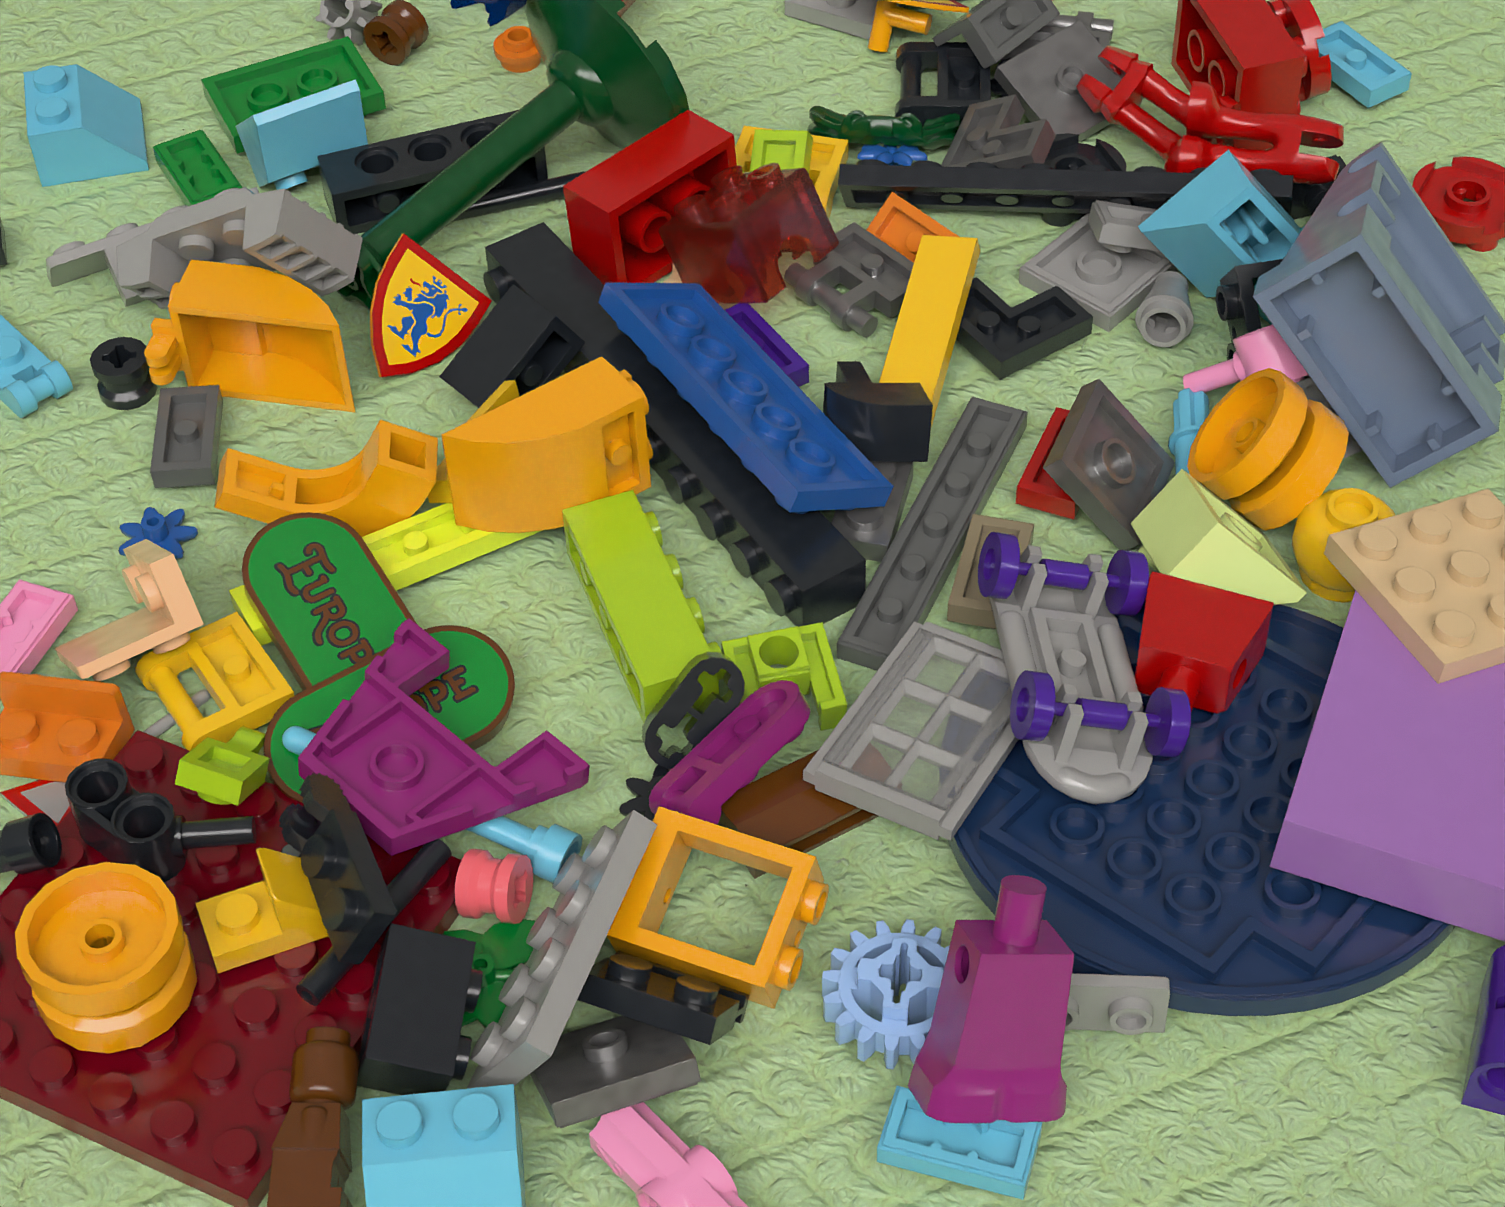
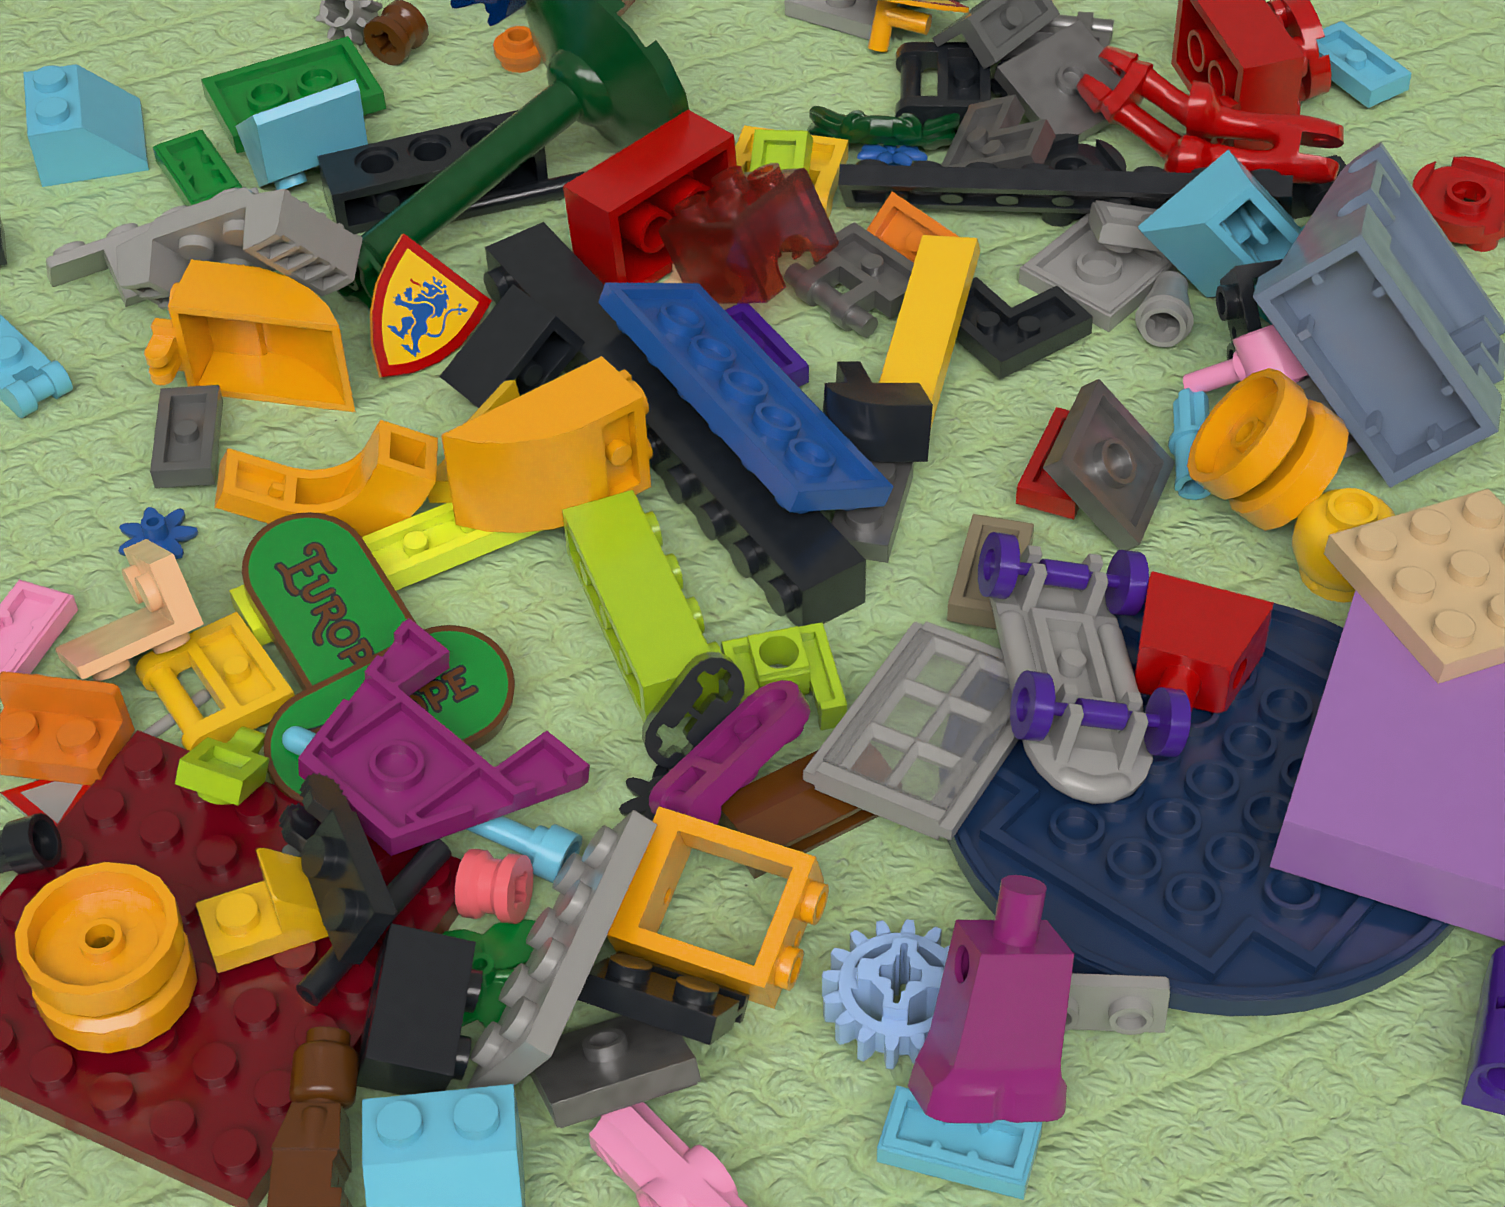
black beam [65,758,257,882] -> none
black wheel [90,337,158,410] -> none
dark grey tile [837,396,1028,671] -> none
yellowish green slope [1130,469,1307,605] -> none

